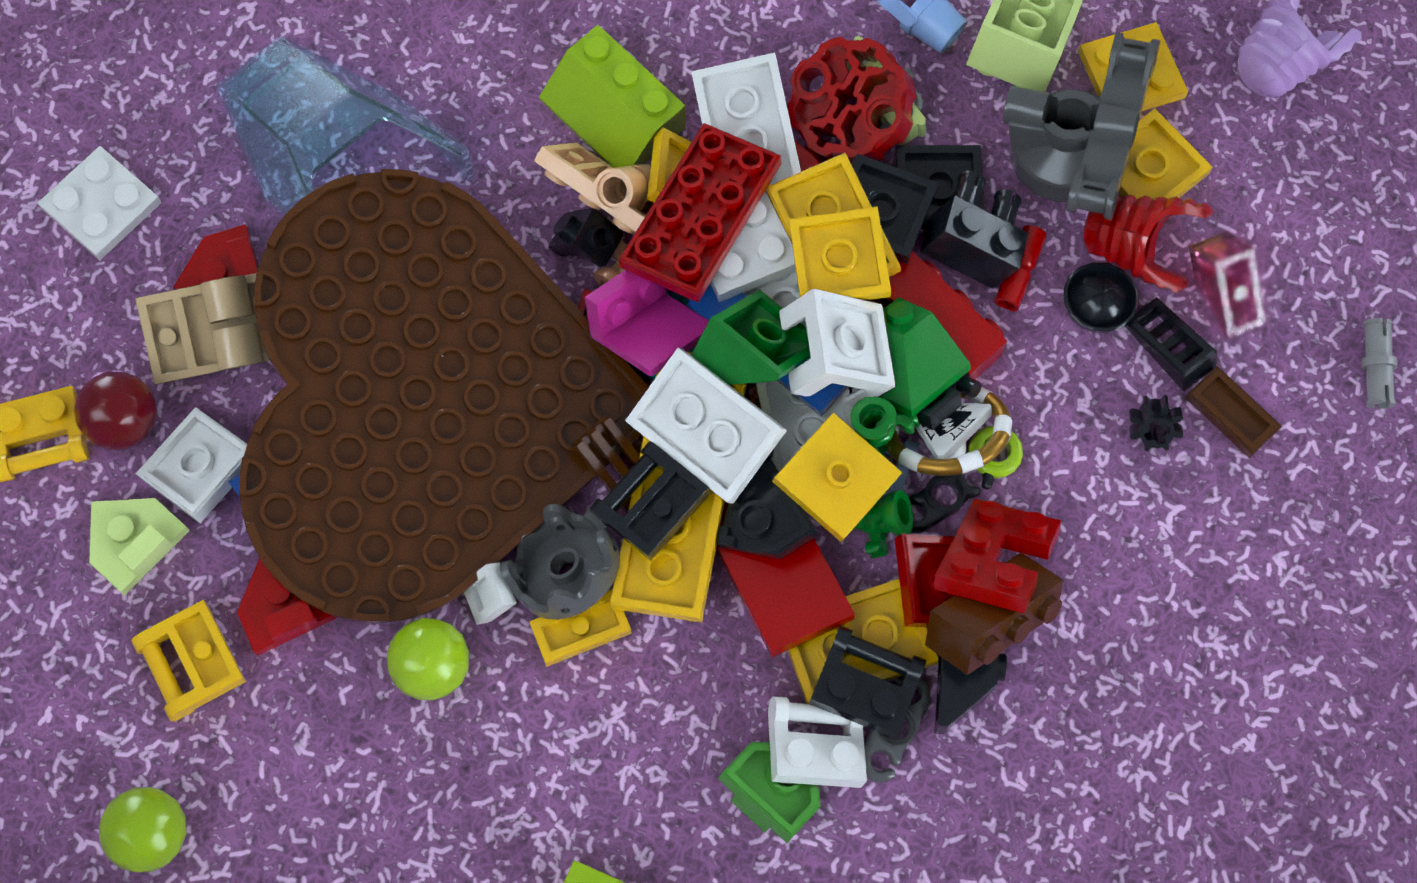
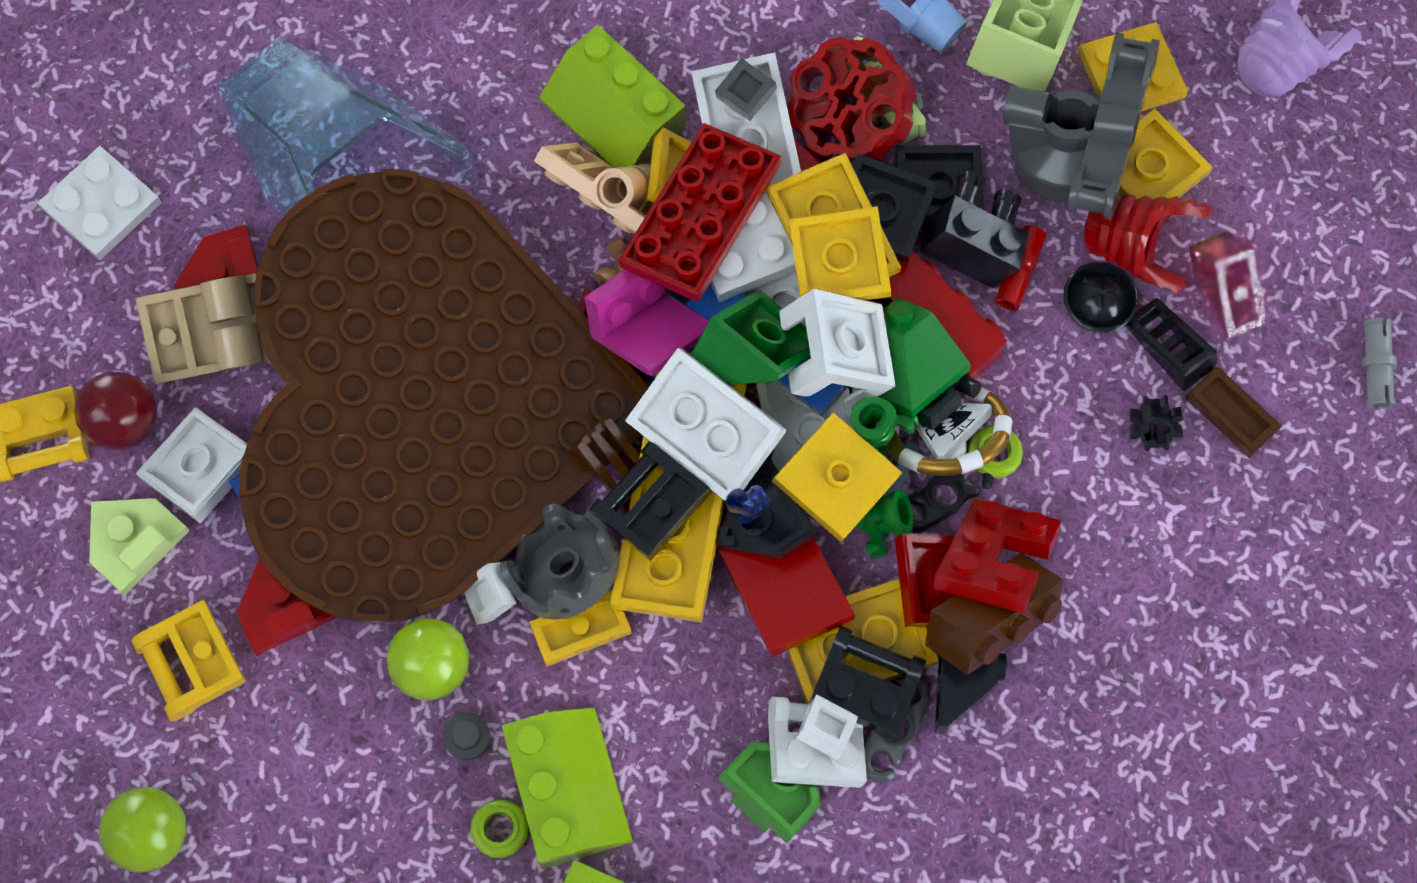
black bracket [548,208,623,267] -> none
none -> dark grey plate [443,713,490,760]
none -> lime piece [470,799,529,858]
none -> lime slope [501,708,633,869]
none -> dark grey plate [715,58,777,121]
none -> clear blue arm [726,485,771,524]
none -> white plate [796,694,858,760]

